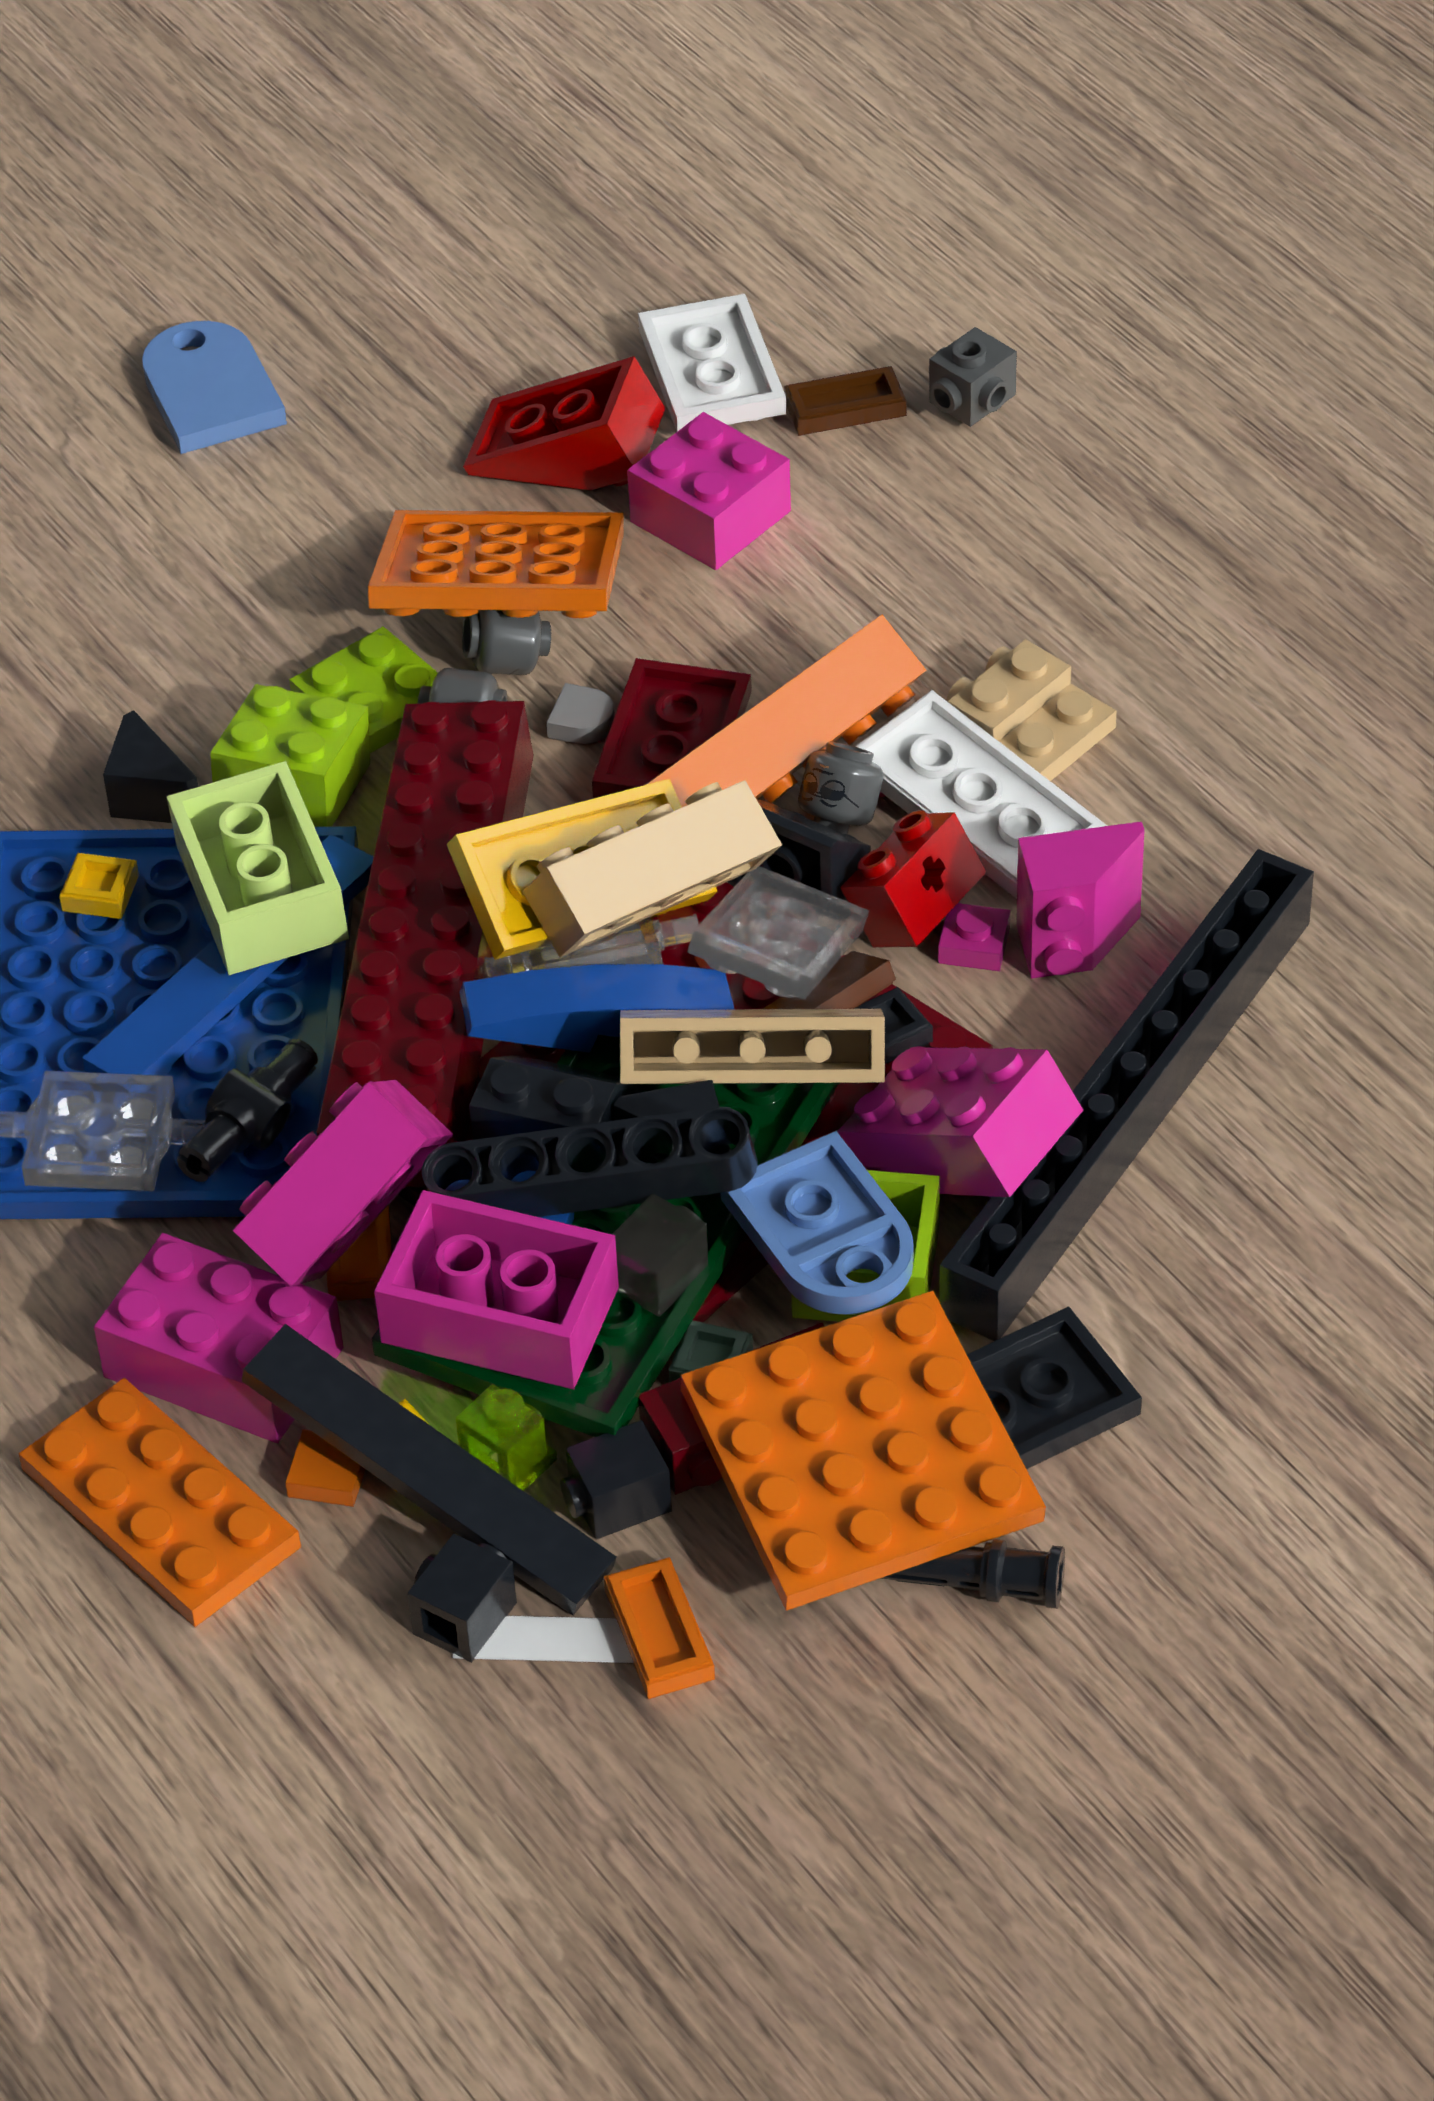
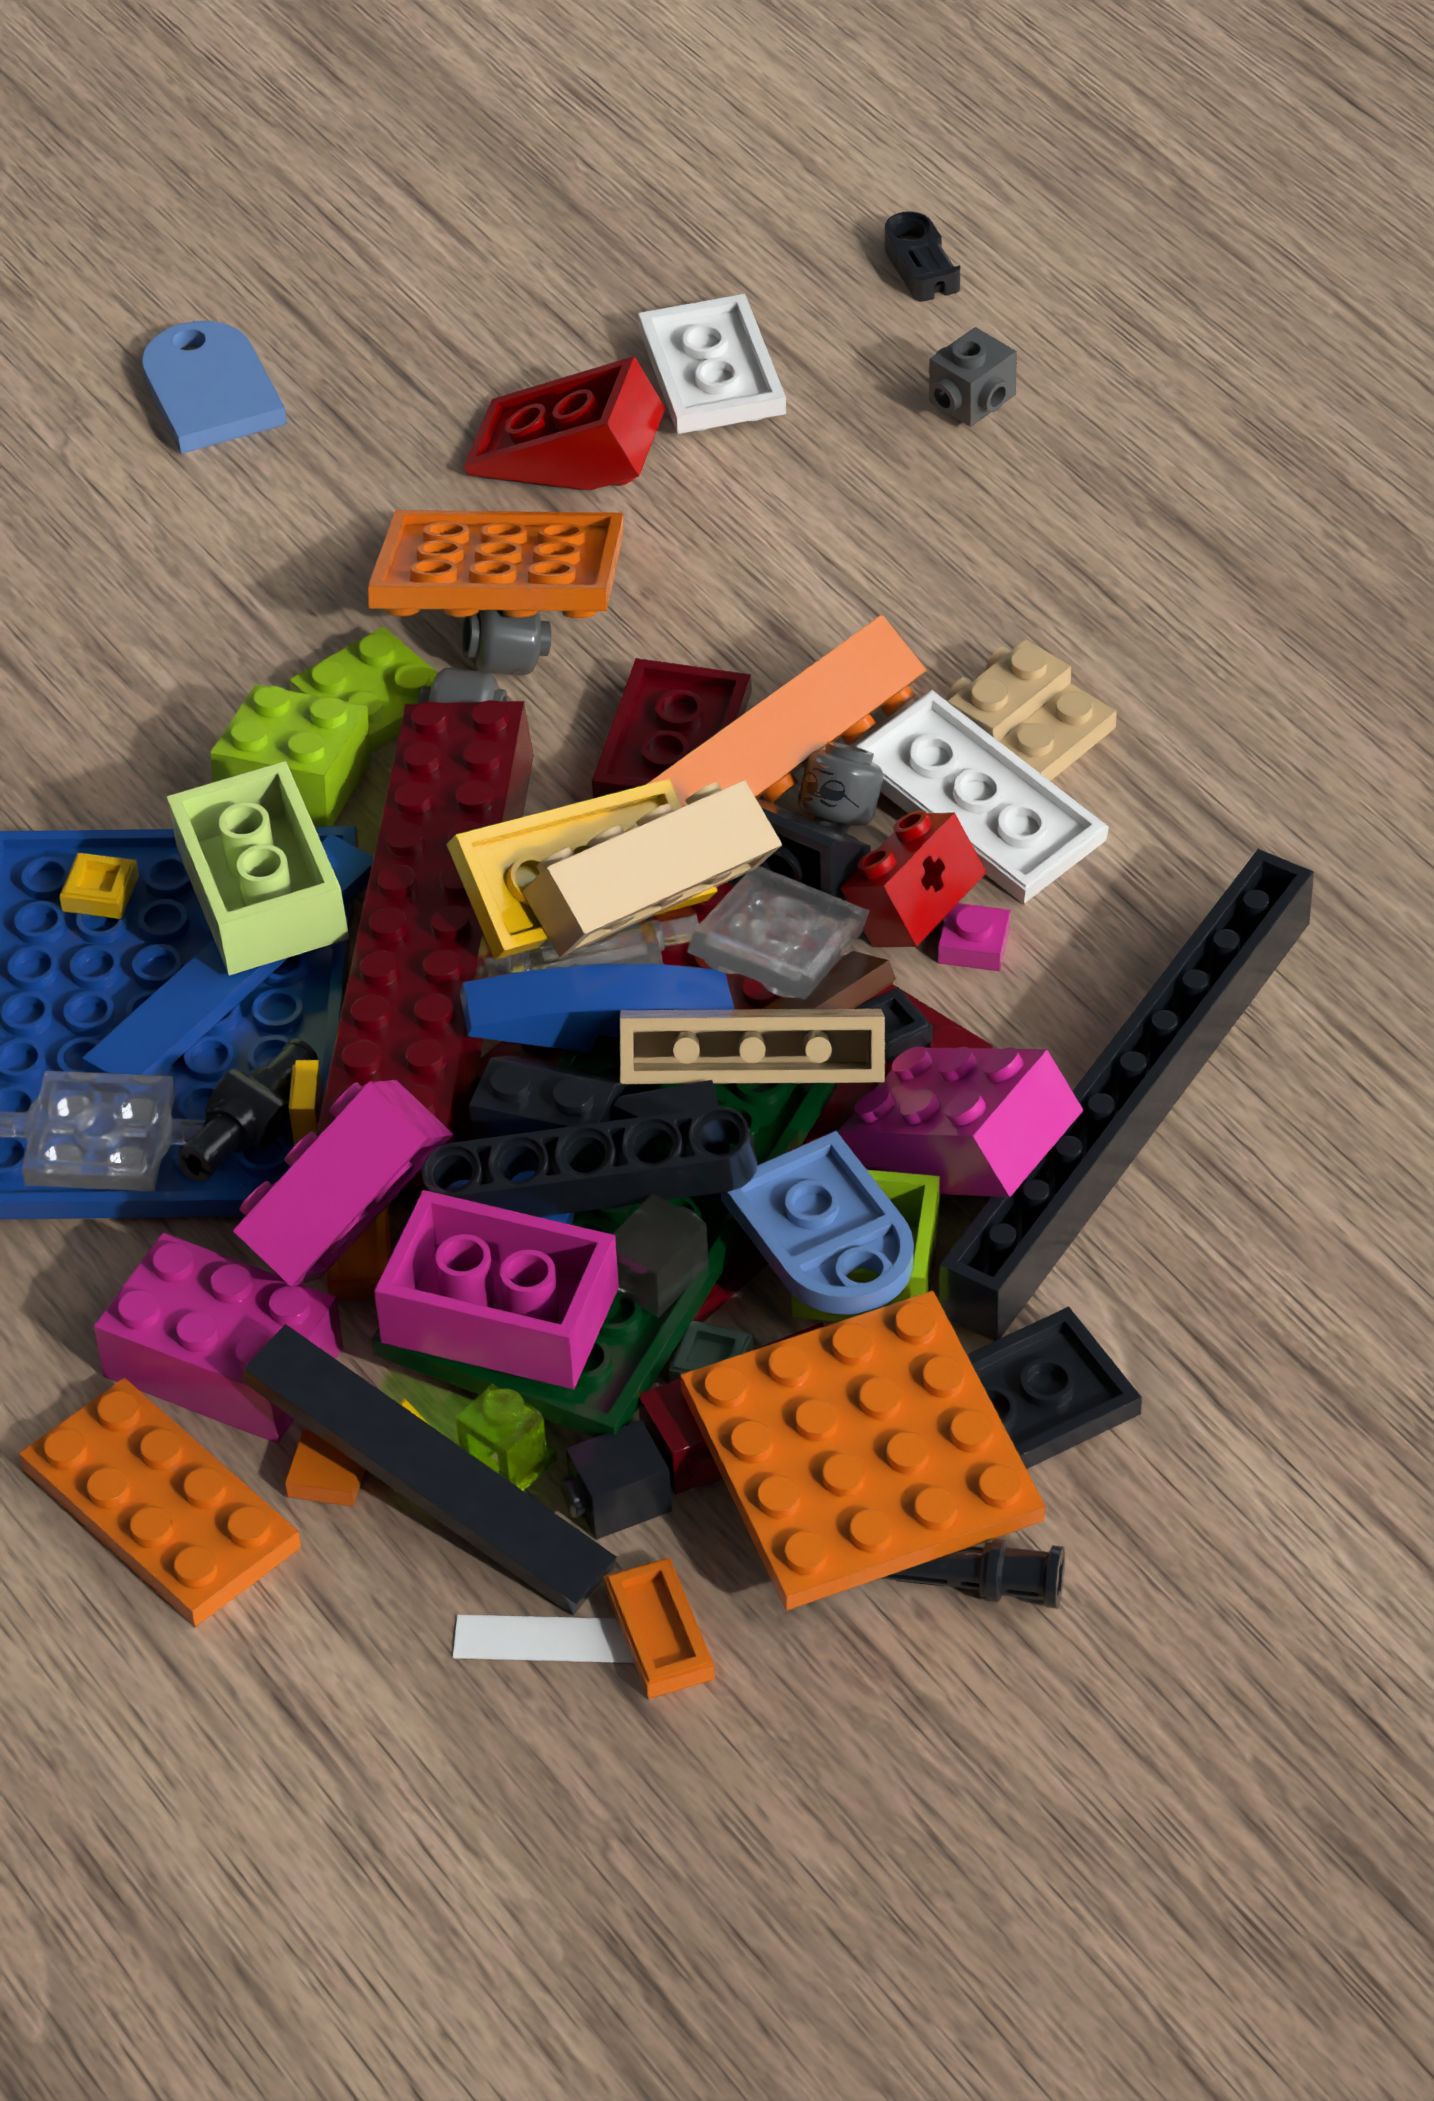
black slope [103,710,198,823] -> none
black brick [407,1533,517,1663] -> none
light grey tile [547,683,614,744] -> none
dark pink brick [627,412,791,570] -> none
reddish brown tile [784,366,907,436] -> none
dark pink slope [1016,821,1145,979] -> none
none -> yellow tile [289,1060,324,1146]
none -> black piece [885,211,960,302]

